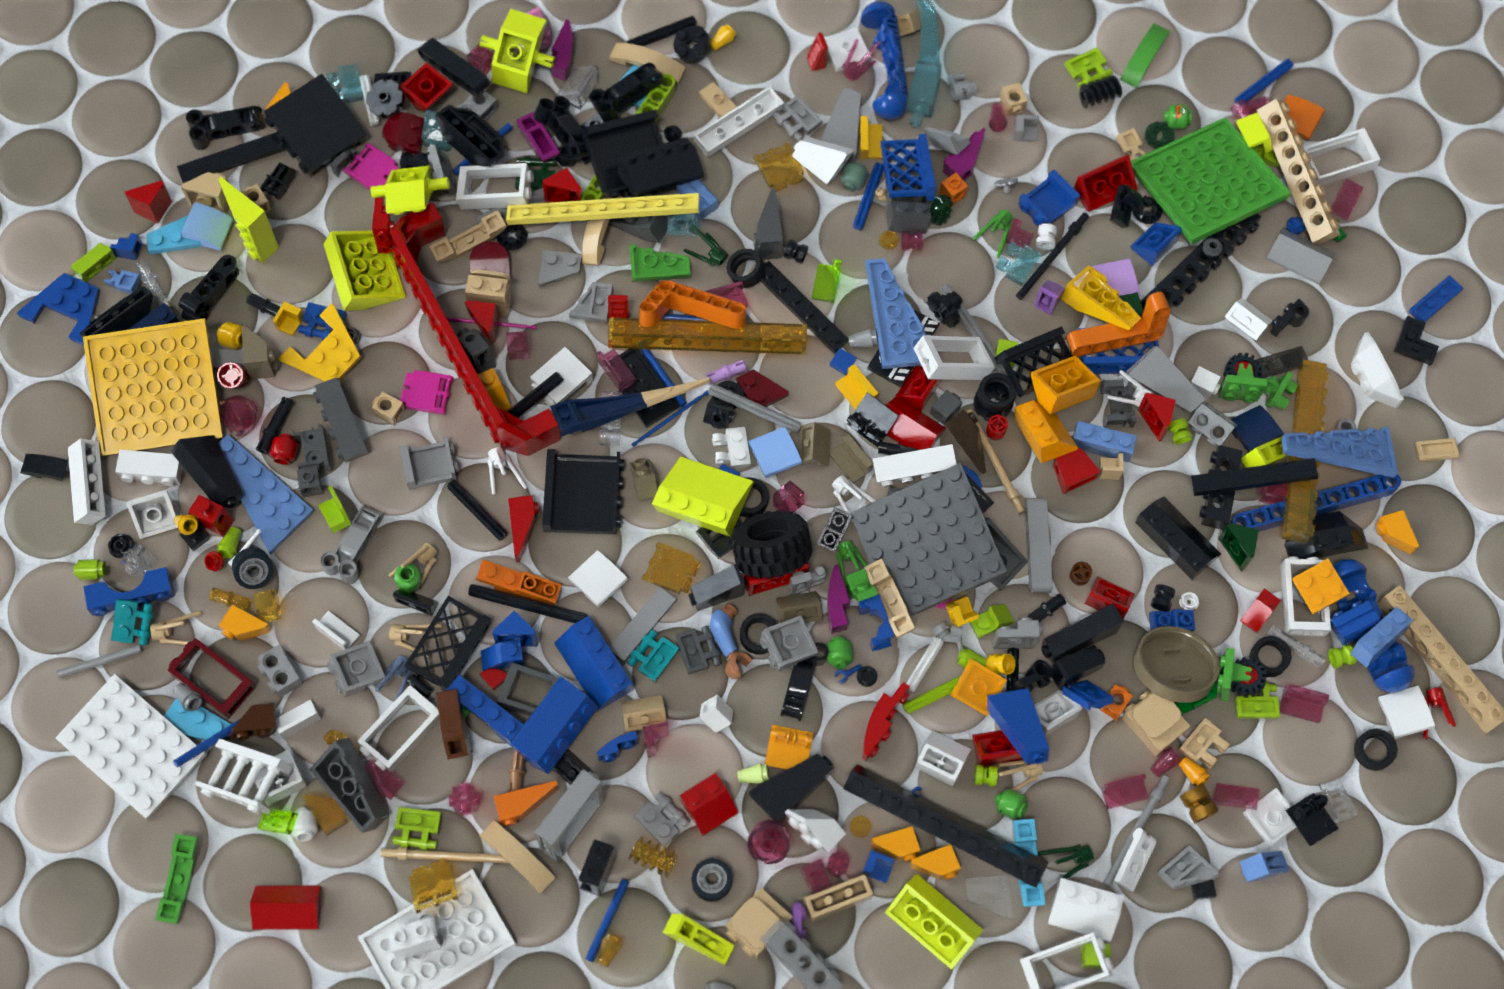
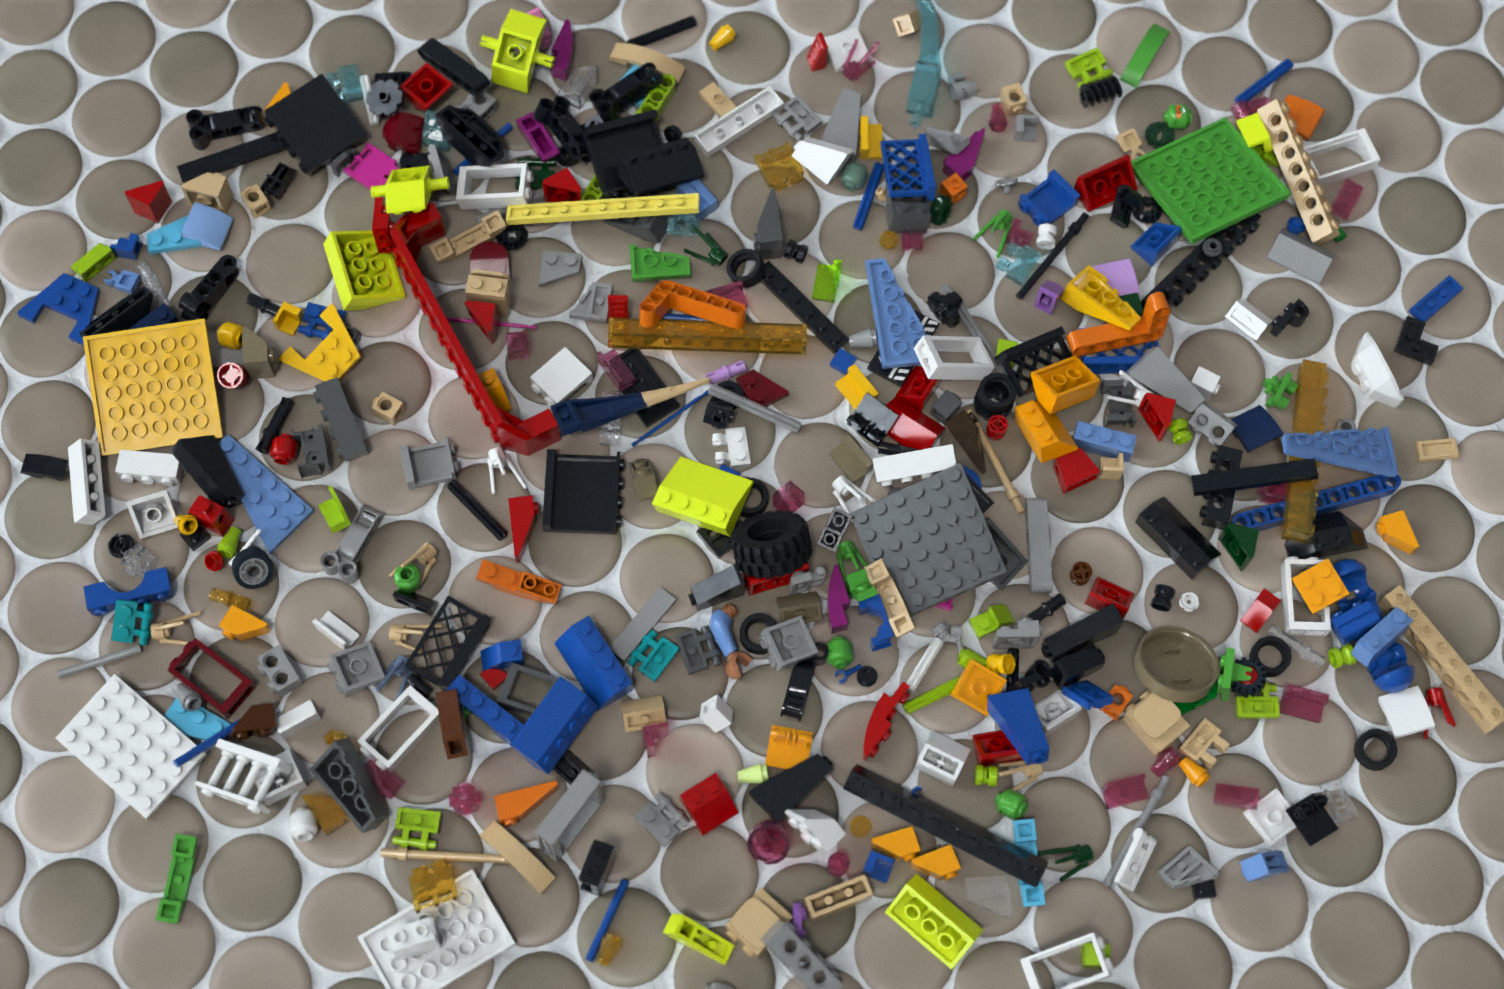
lime brick [74,559,107,580] -> none
neon yellow slope [218,177,279,264] -> none
clear pink cylinder [219,395,258,437] -> none
red slope [250,885,321,930] -> none
clear yellow panel [254,589,281,622] -> none
clear neon green plate [257,809,298,835] -> none
dark grey brick [297,467,323,497] -> none
dark pink plate [400,370,454,415] -> none
dark grey torso [457,328,496,375] -> none
clear pink brick [467,43,494,75] -> none
black axle [468,584,588,623] -> none
blue slope [492,610,538,647] -> none
black axle [507,372,564,418] -> none
medium nougat axle [508,750,525,792] -> none
white slope [568,550,628,607] -> none
tan slope [582,196,623,266] -> none
blue slope [597,731,638,763] -> none
clear yellow piece [628,836,677,878] -> none
blue bar [637,342,687,407] -> none
clear yellow plate [641,542,700,594] -> none
black plate [674,26,711,63] -> none
wheel [691,858,732,902] -> none
light blue slope [748,427,802,478] -> none
dark tan panel [798,422,831,467] -> none
clear pink panel [801,859,831,895] -> none
blue piece [860,1,908,120] -> none
yellow panel [945,596,980,627] -> none
white slope [1047,878,1124,942] -> none
blue slope [1149,609,1195,631] -> none
pearl gold wheel [1180,784,1219,824] -> none
bright green plate [1218,353,1267,403] -> none
neon yellow slope [1241,432,1292,468] -> none
clear smoke tile [1254,346,1310,379] -> none

